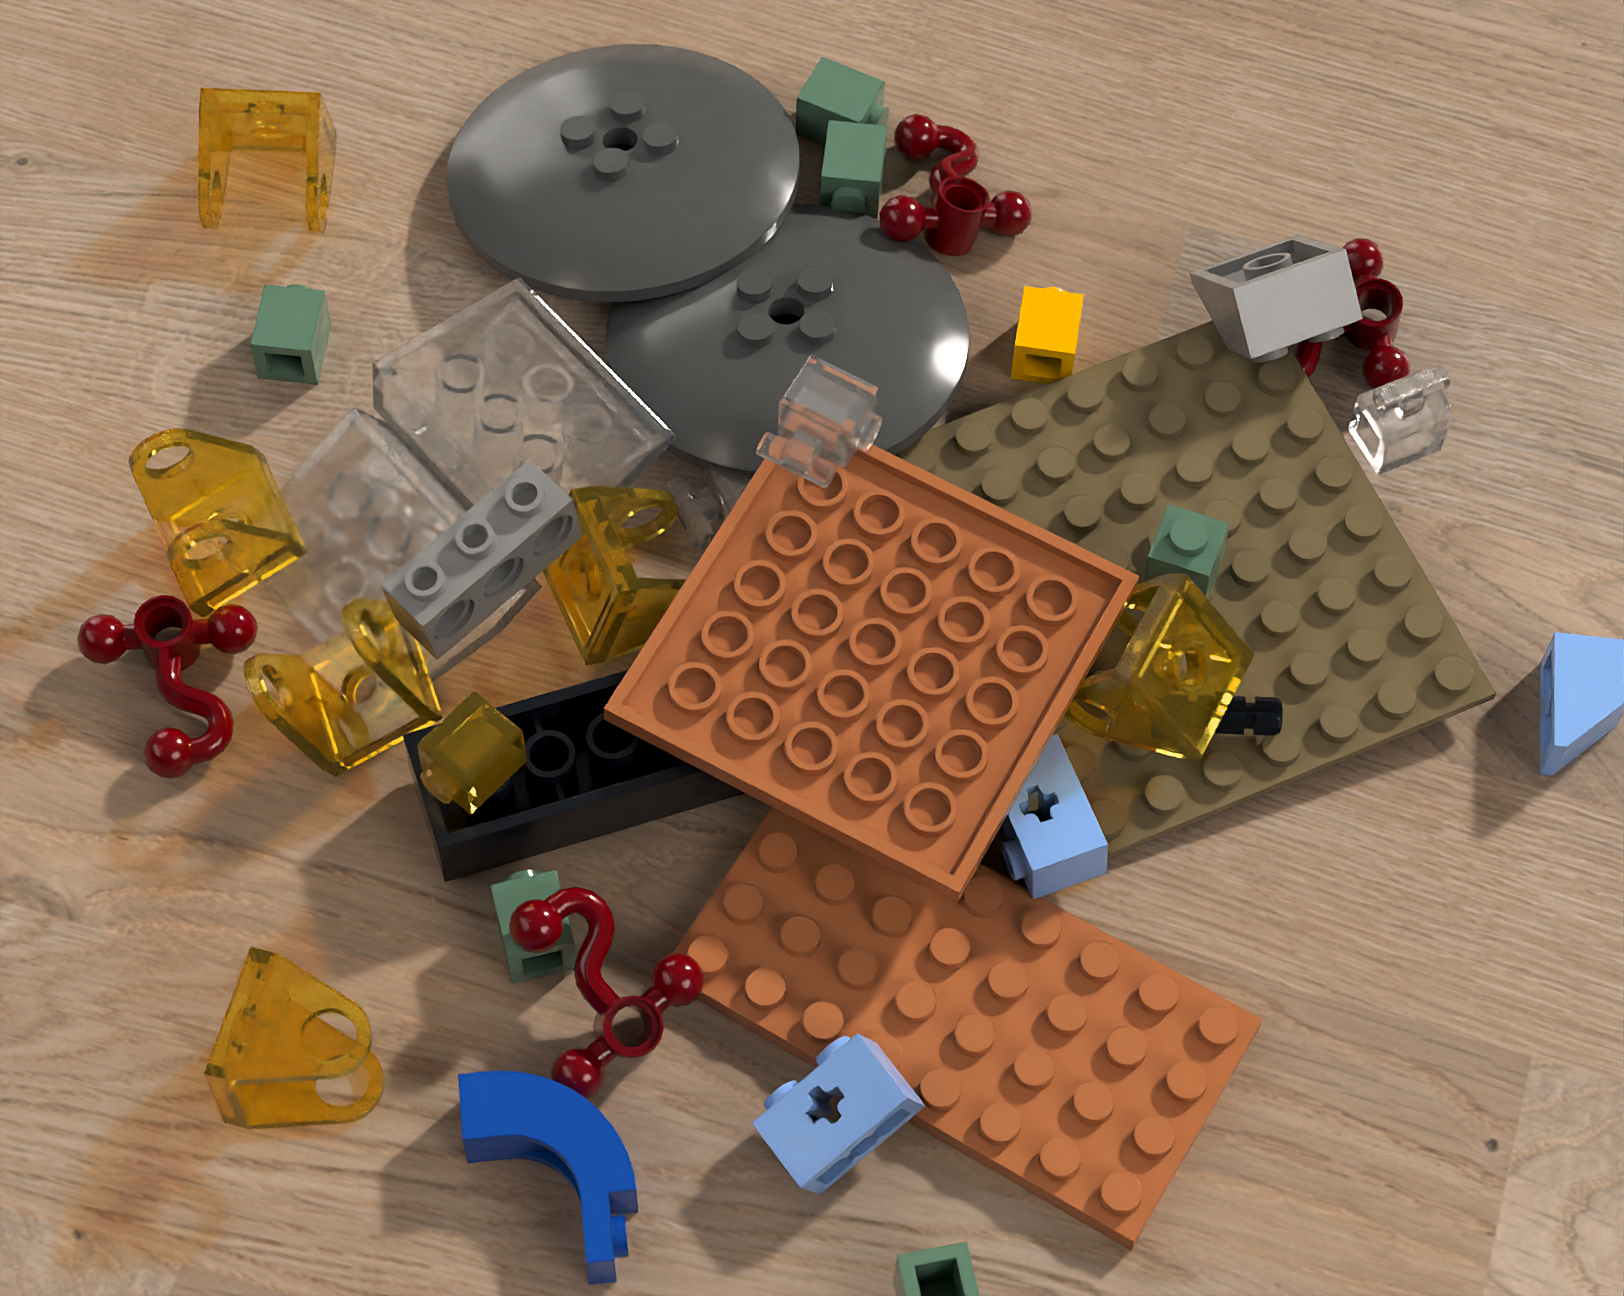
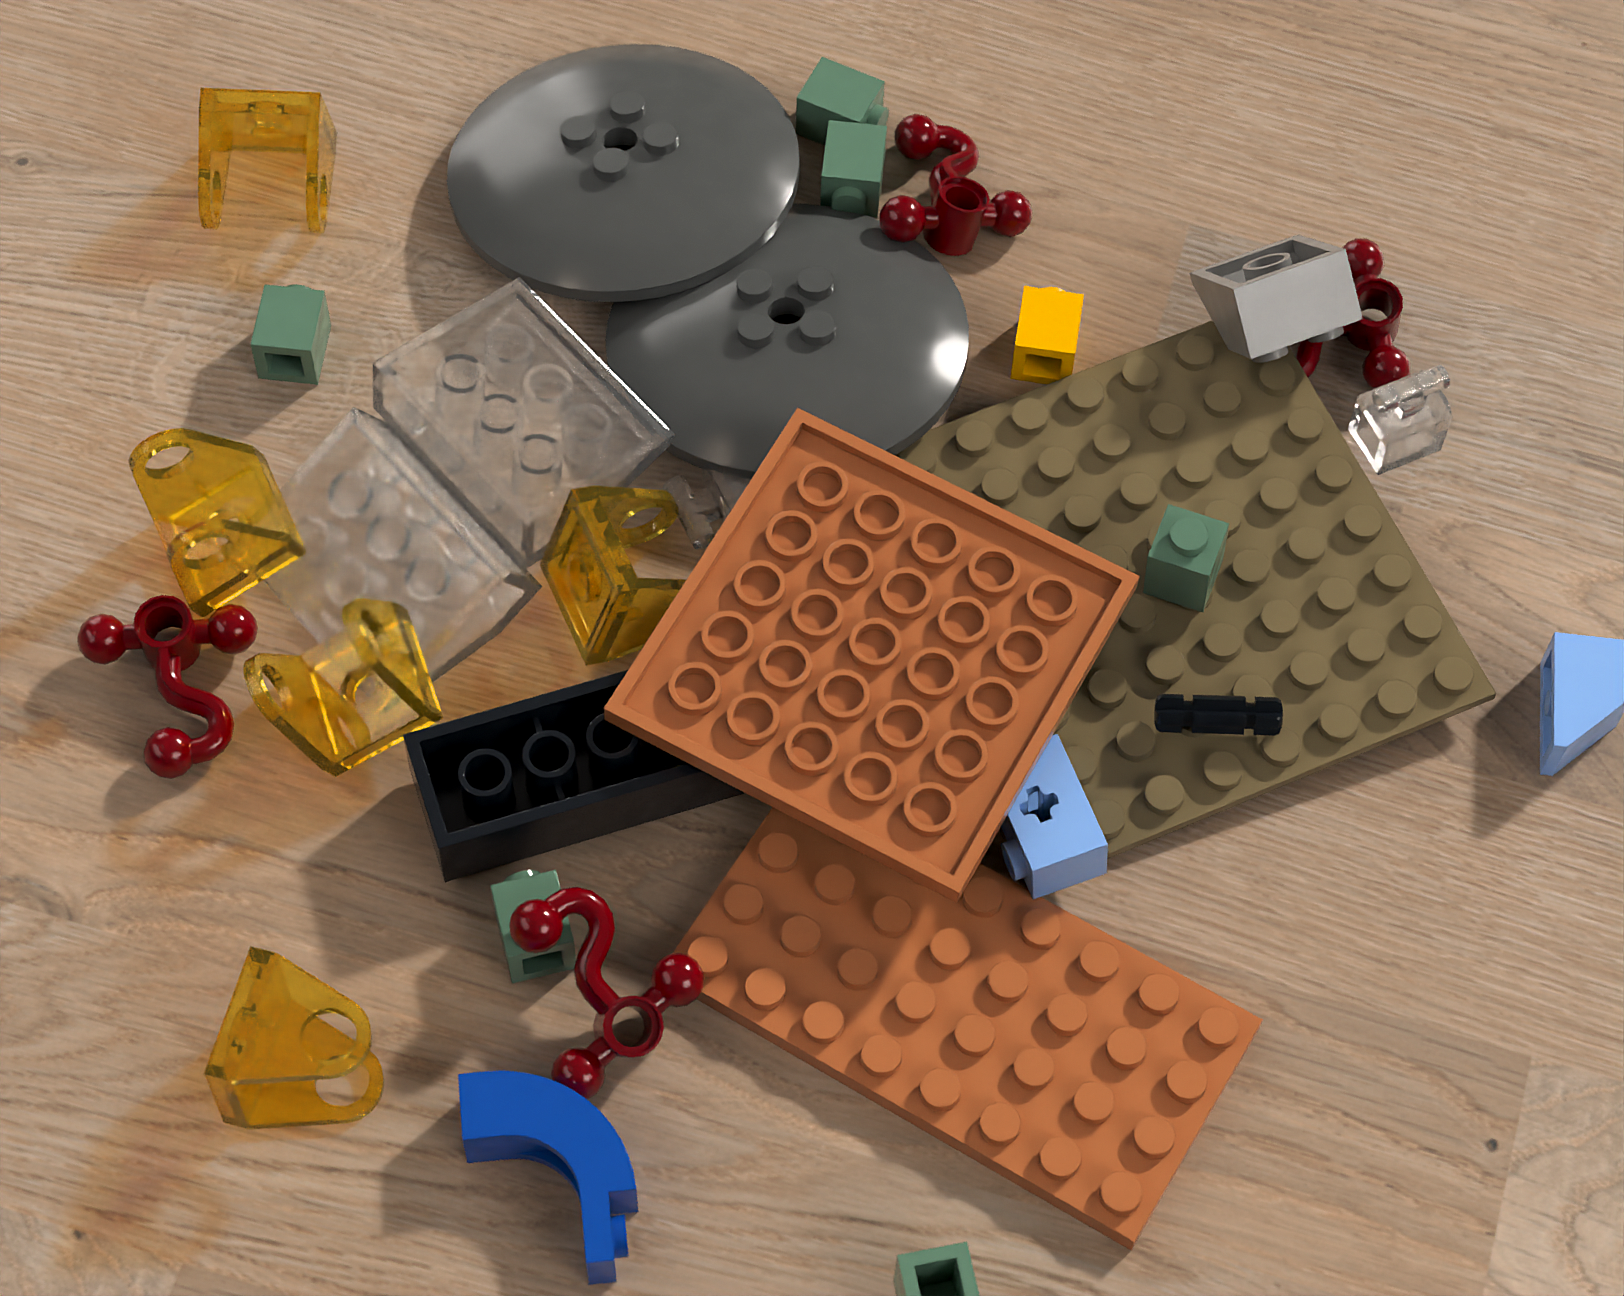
light grey brick [380,459,583,660] -> none
clear yellow brick [417,691,527,815] -> none
light blue brick [752,1033,925,1195] -> none
clear brick [756,354,882,489] -> none
clear yellow hose [1064,573,1255,759] -> none

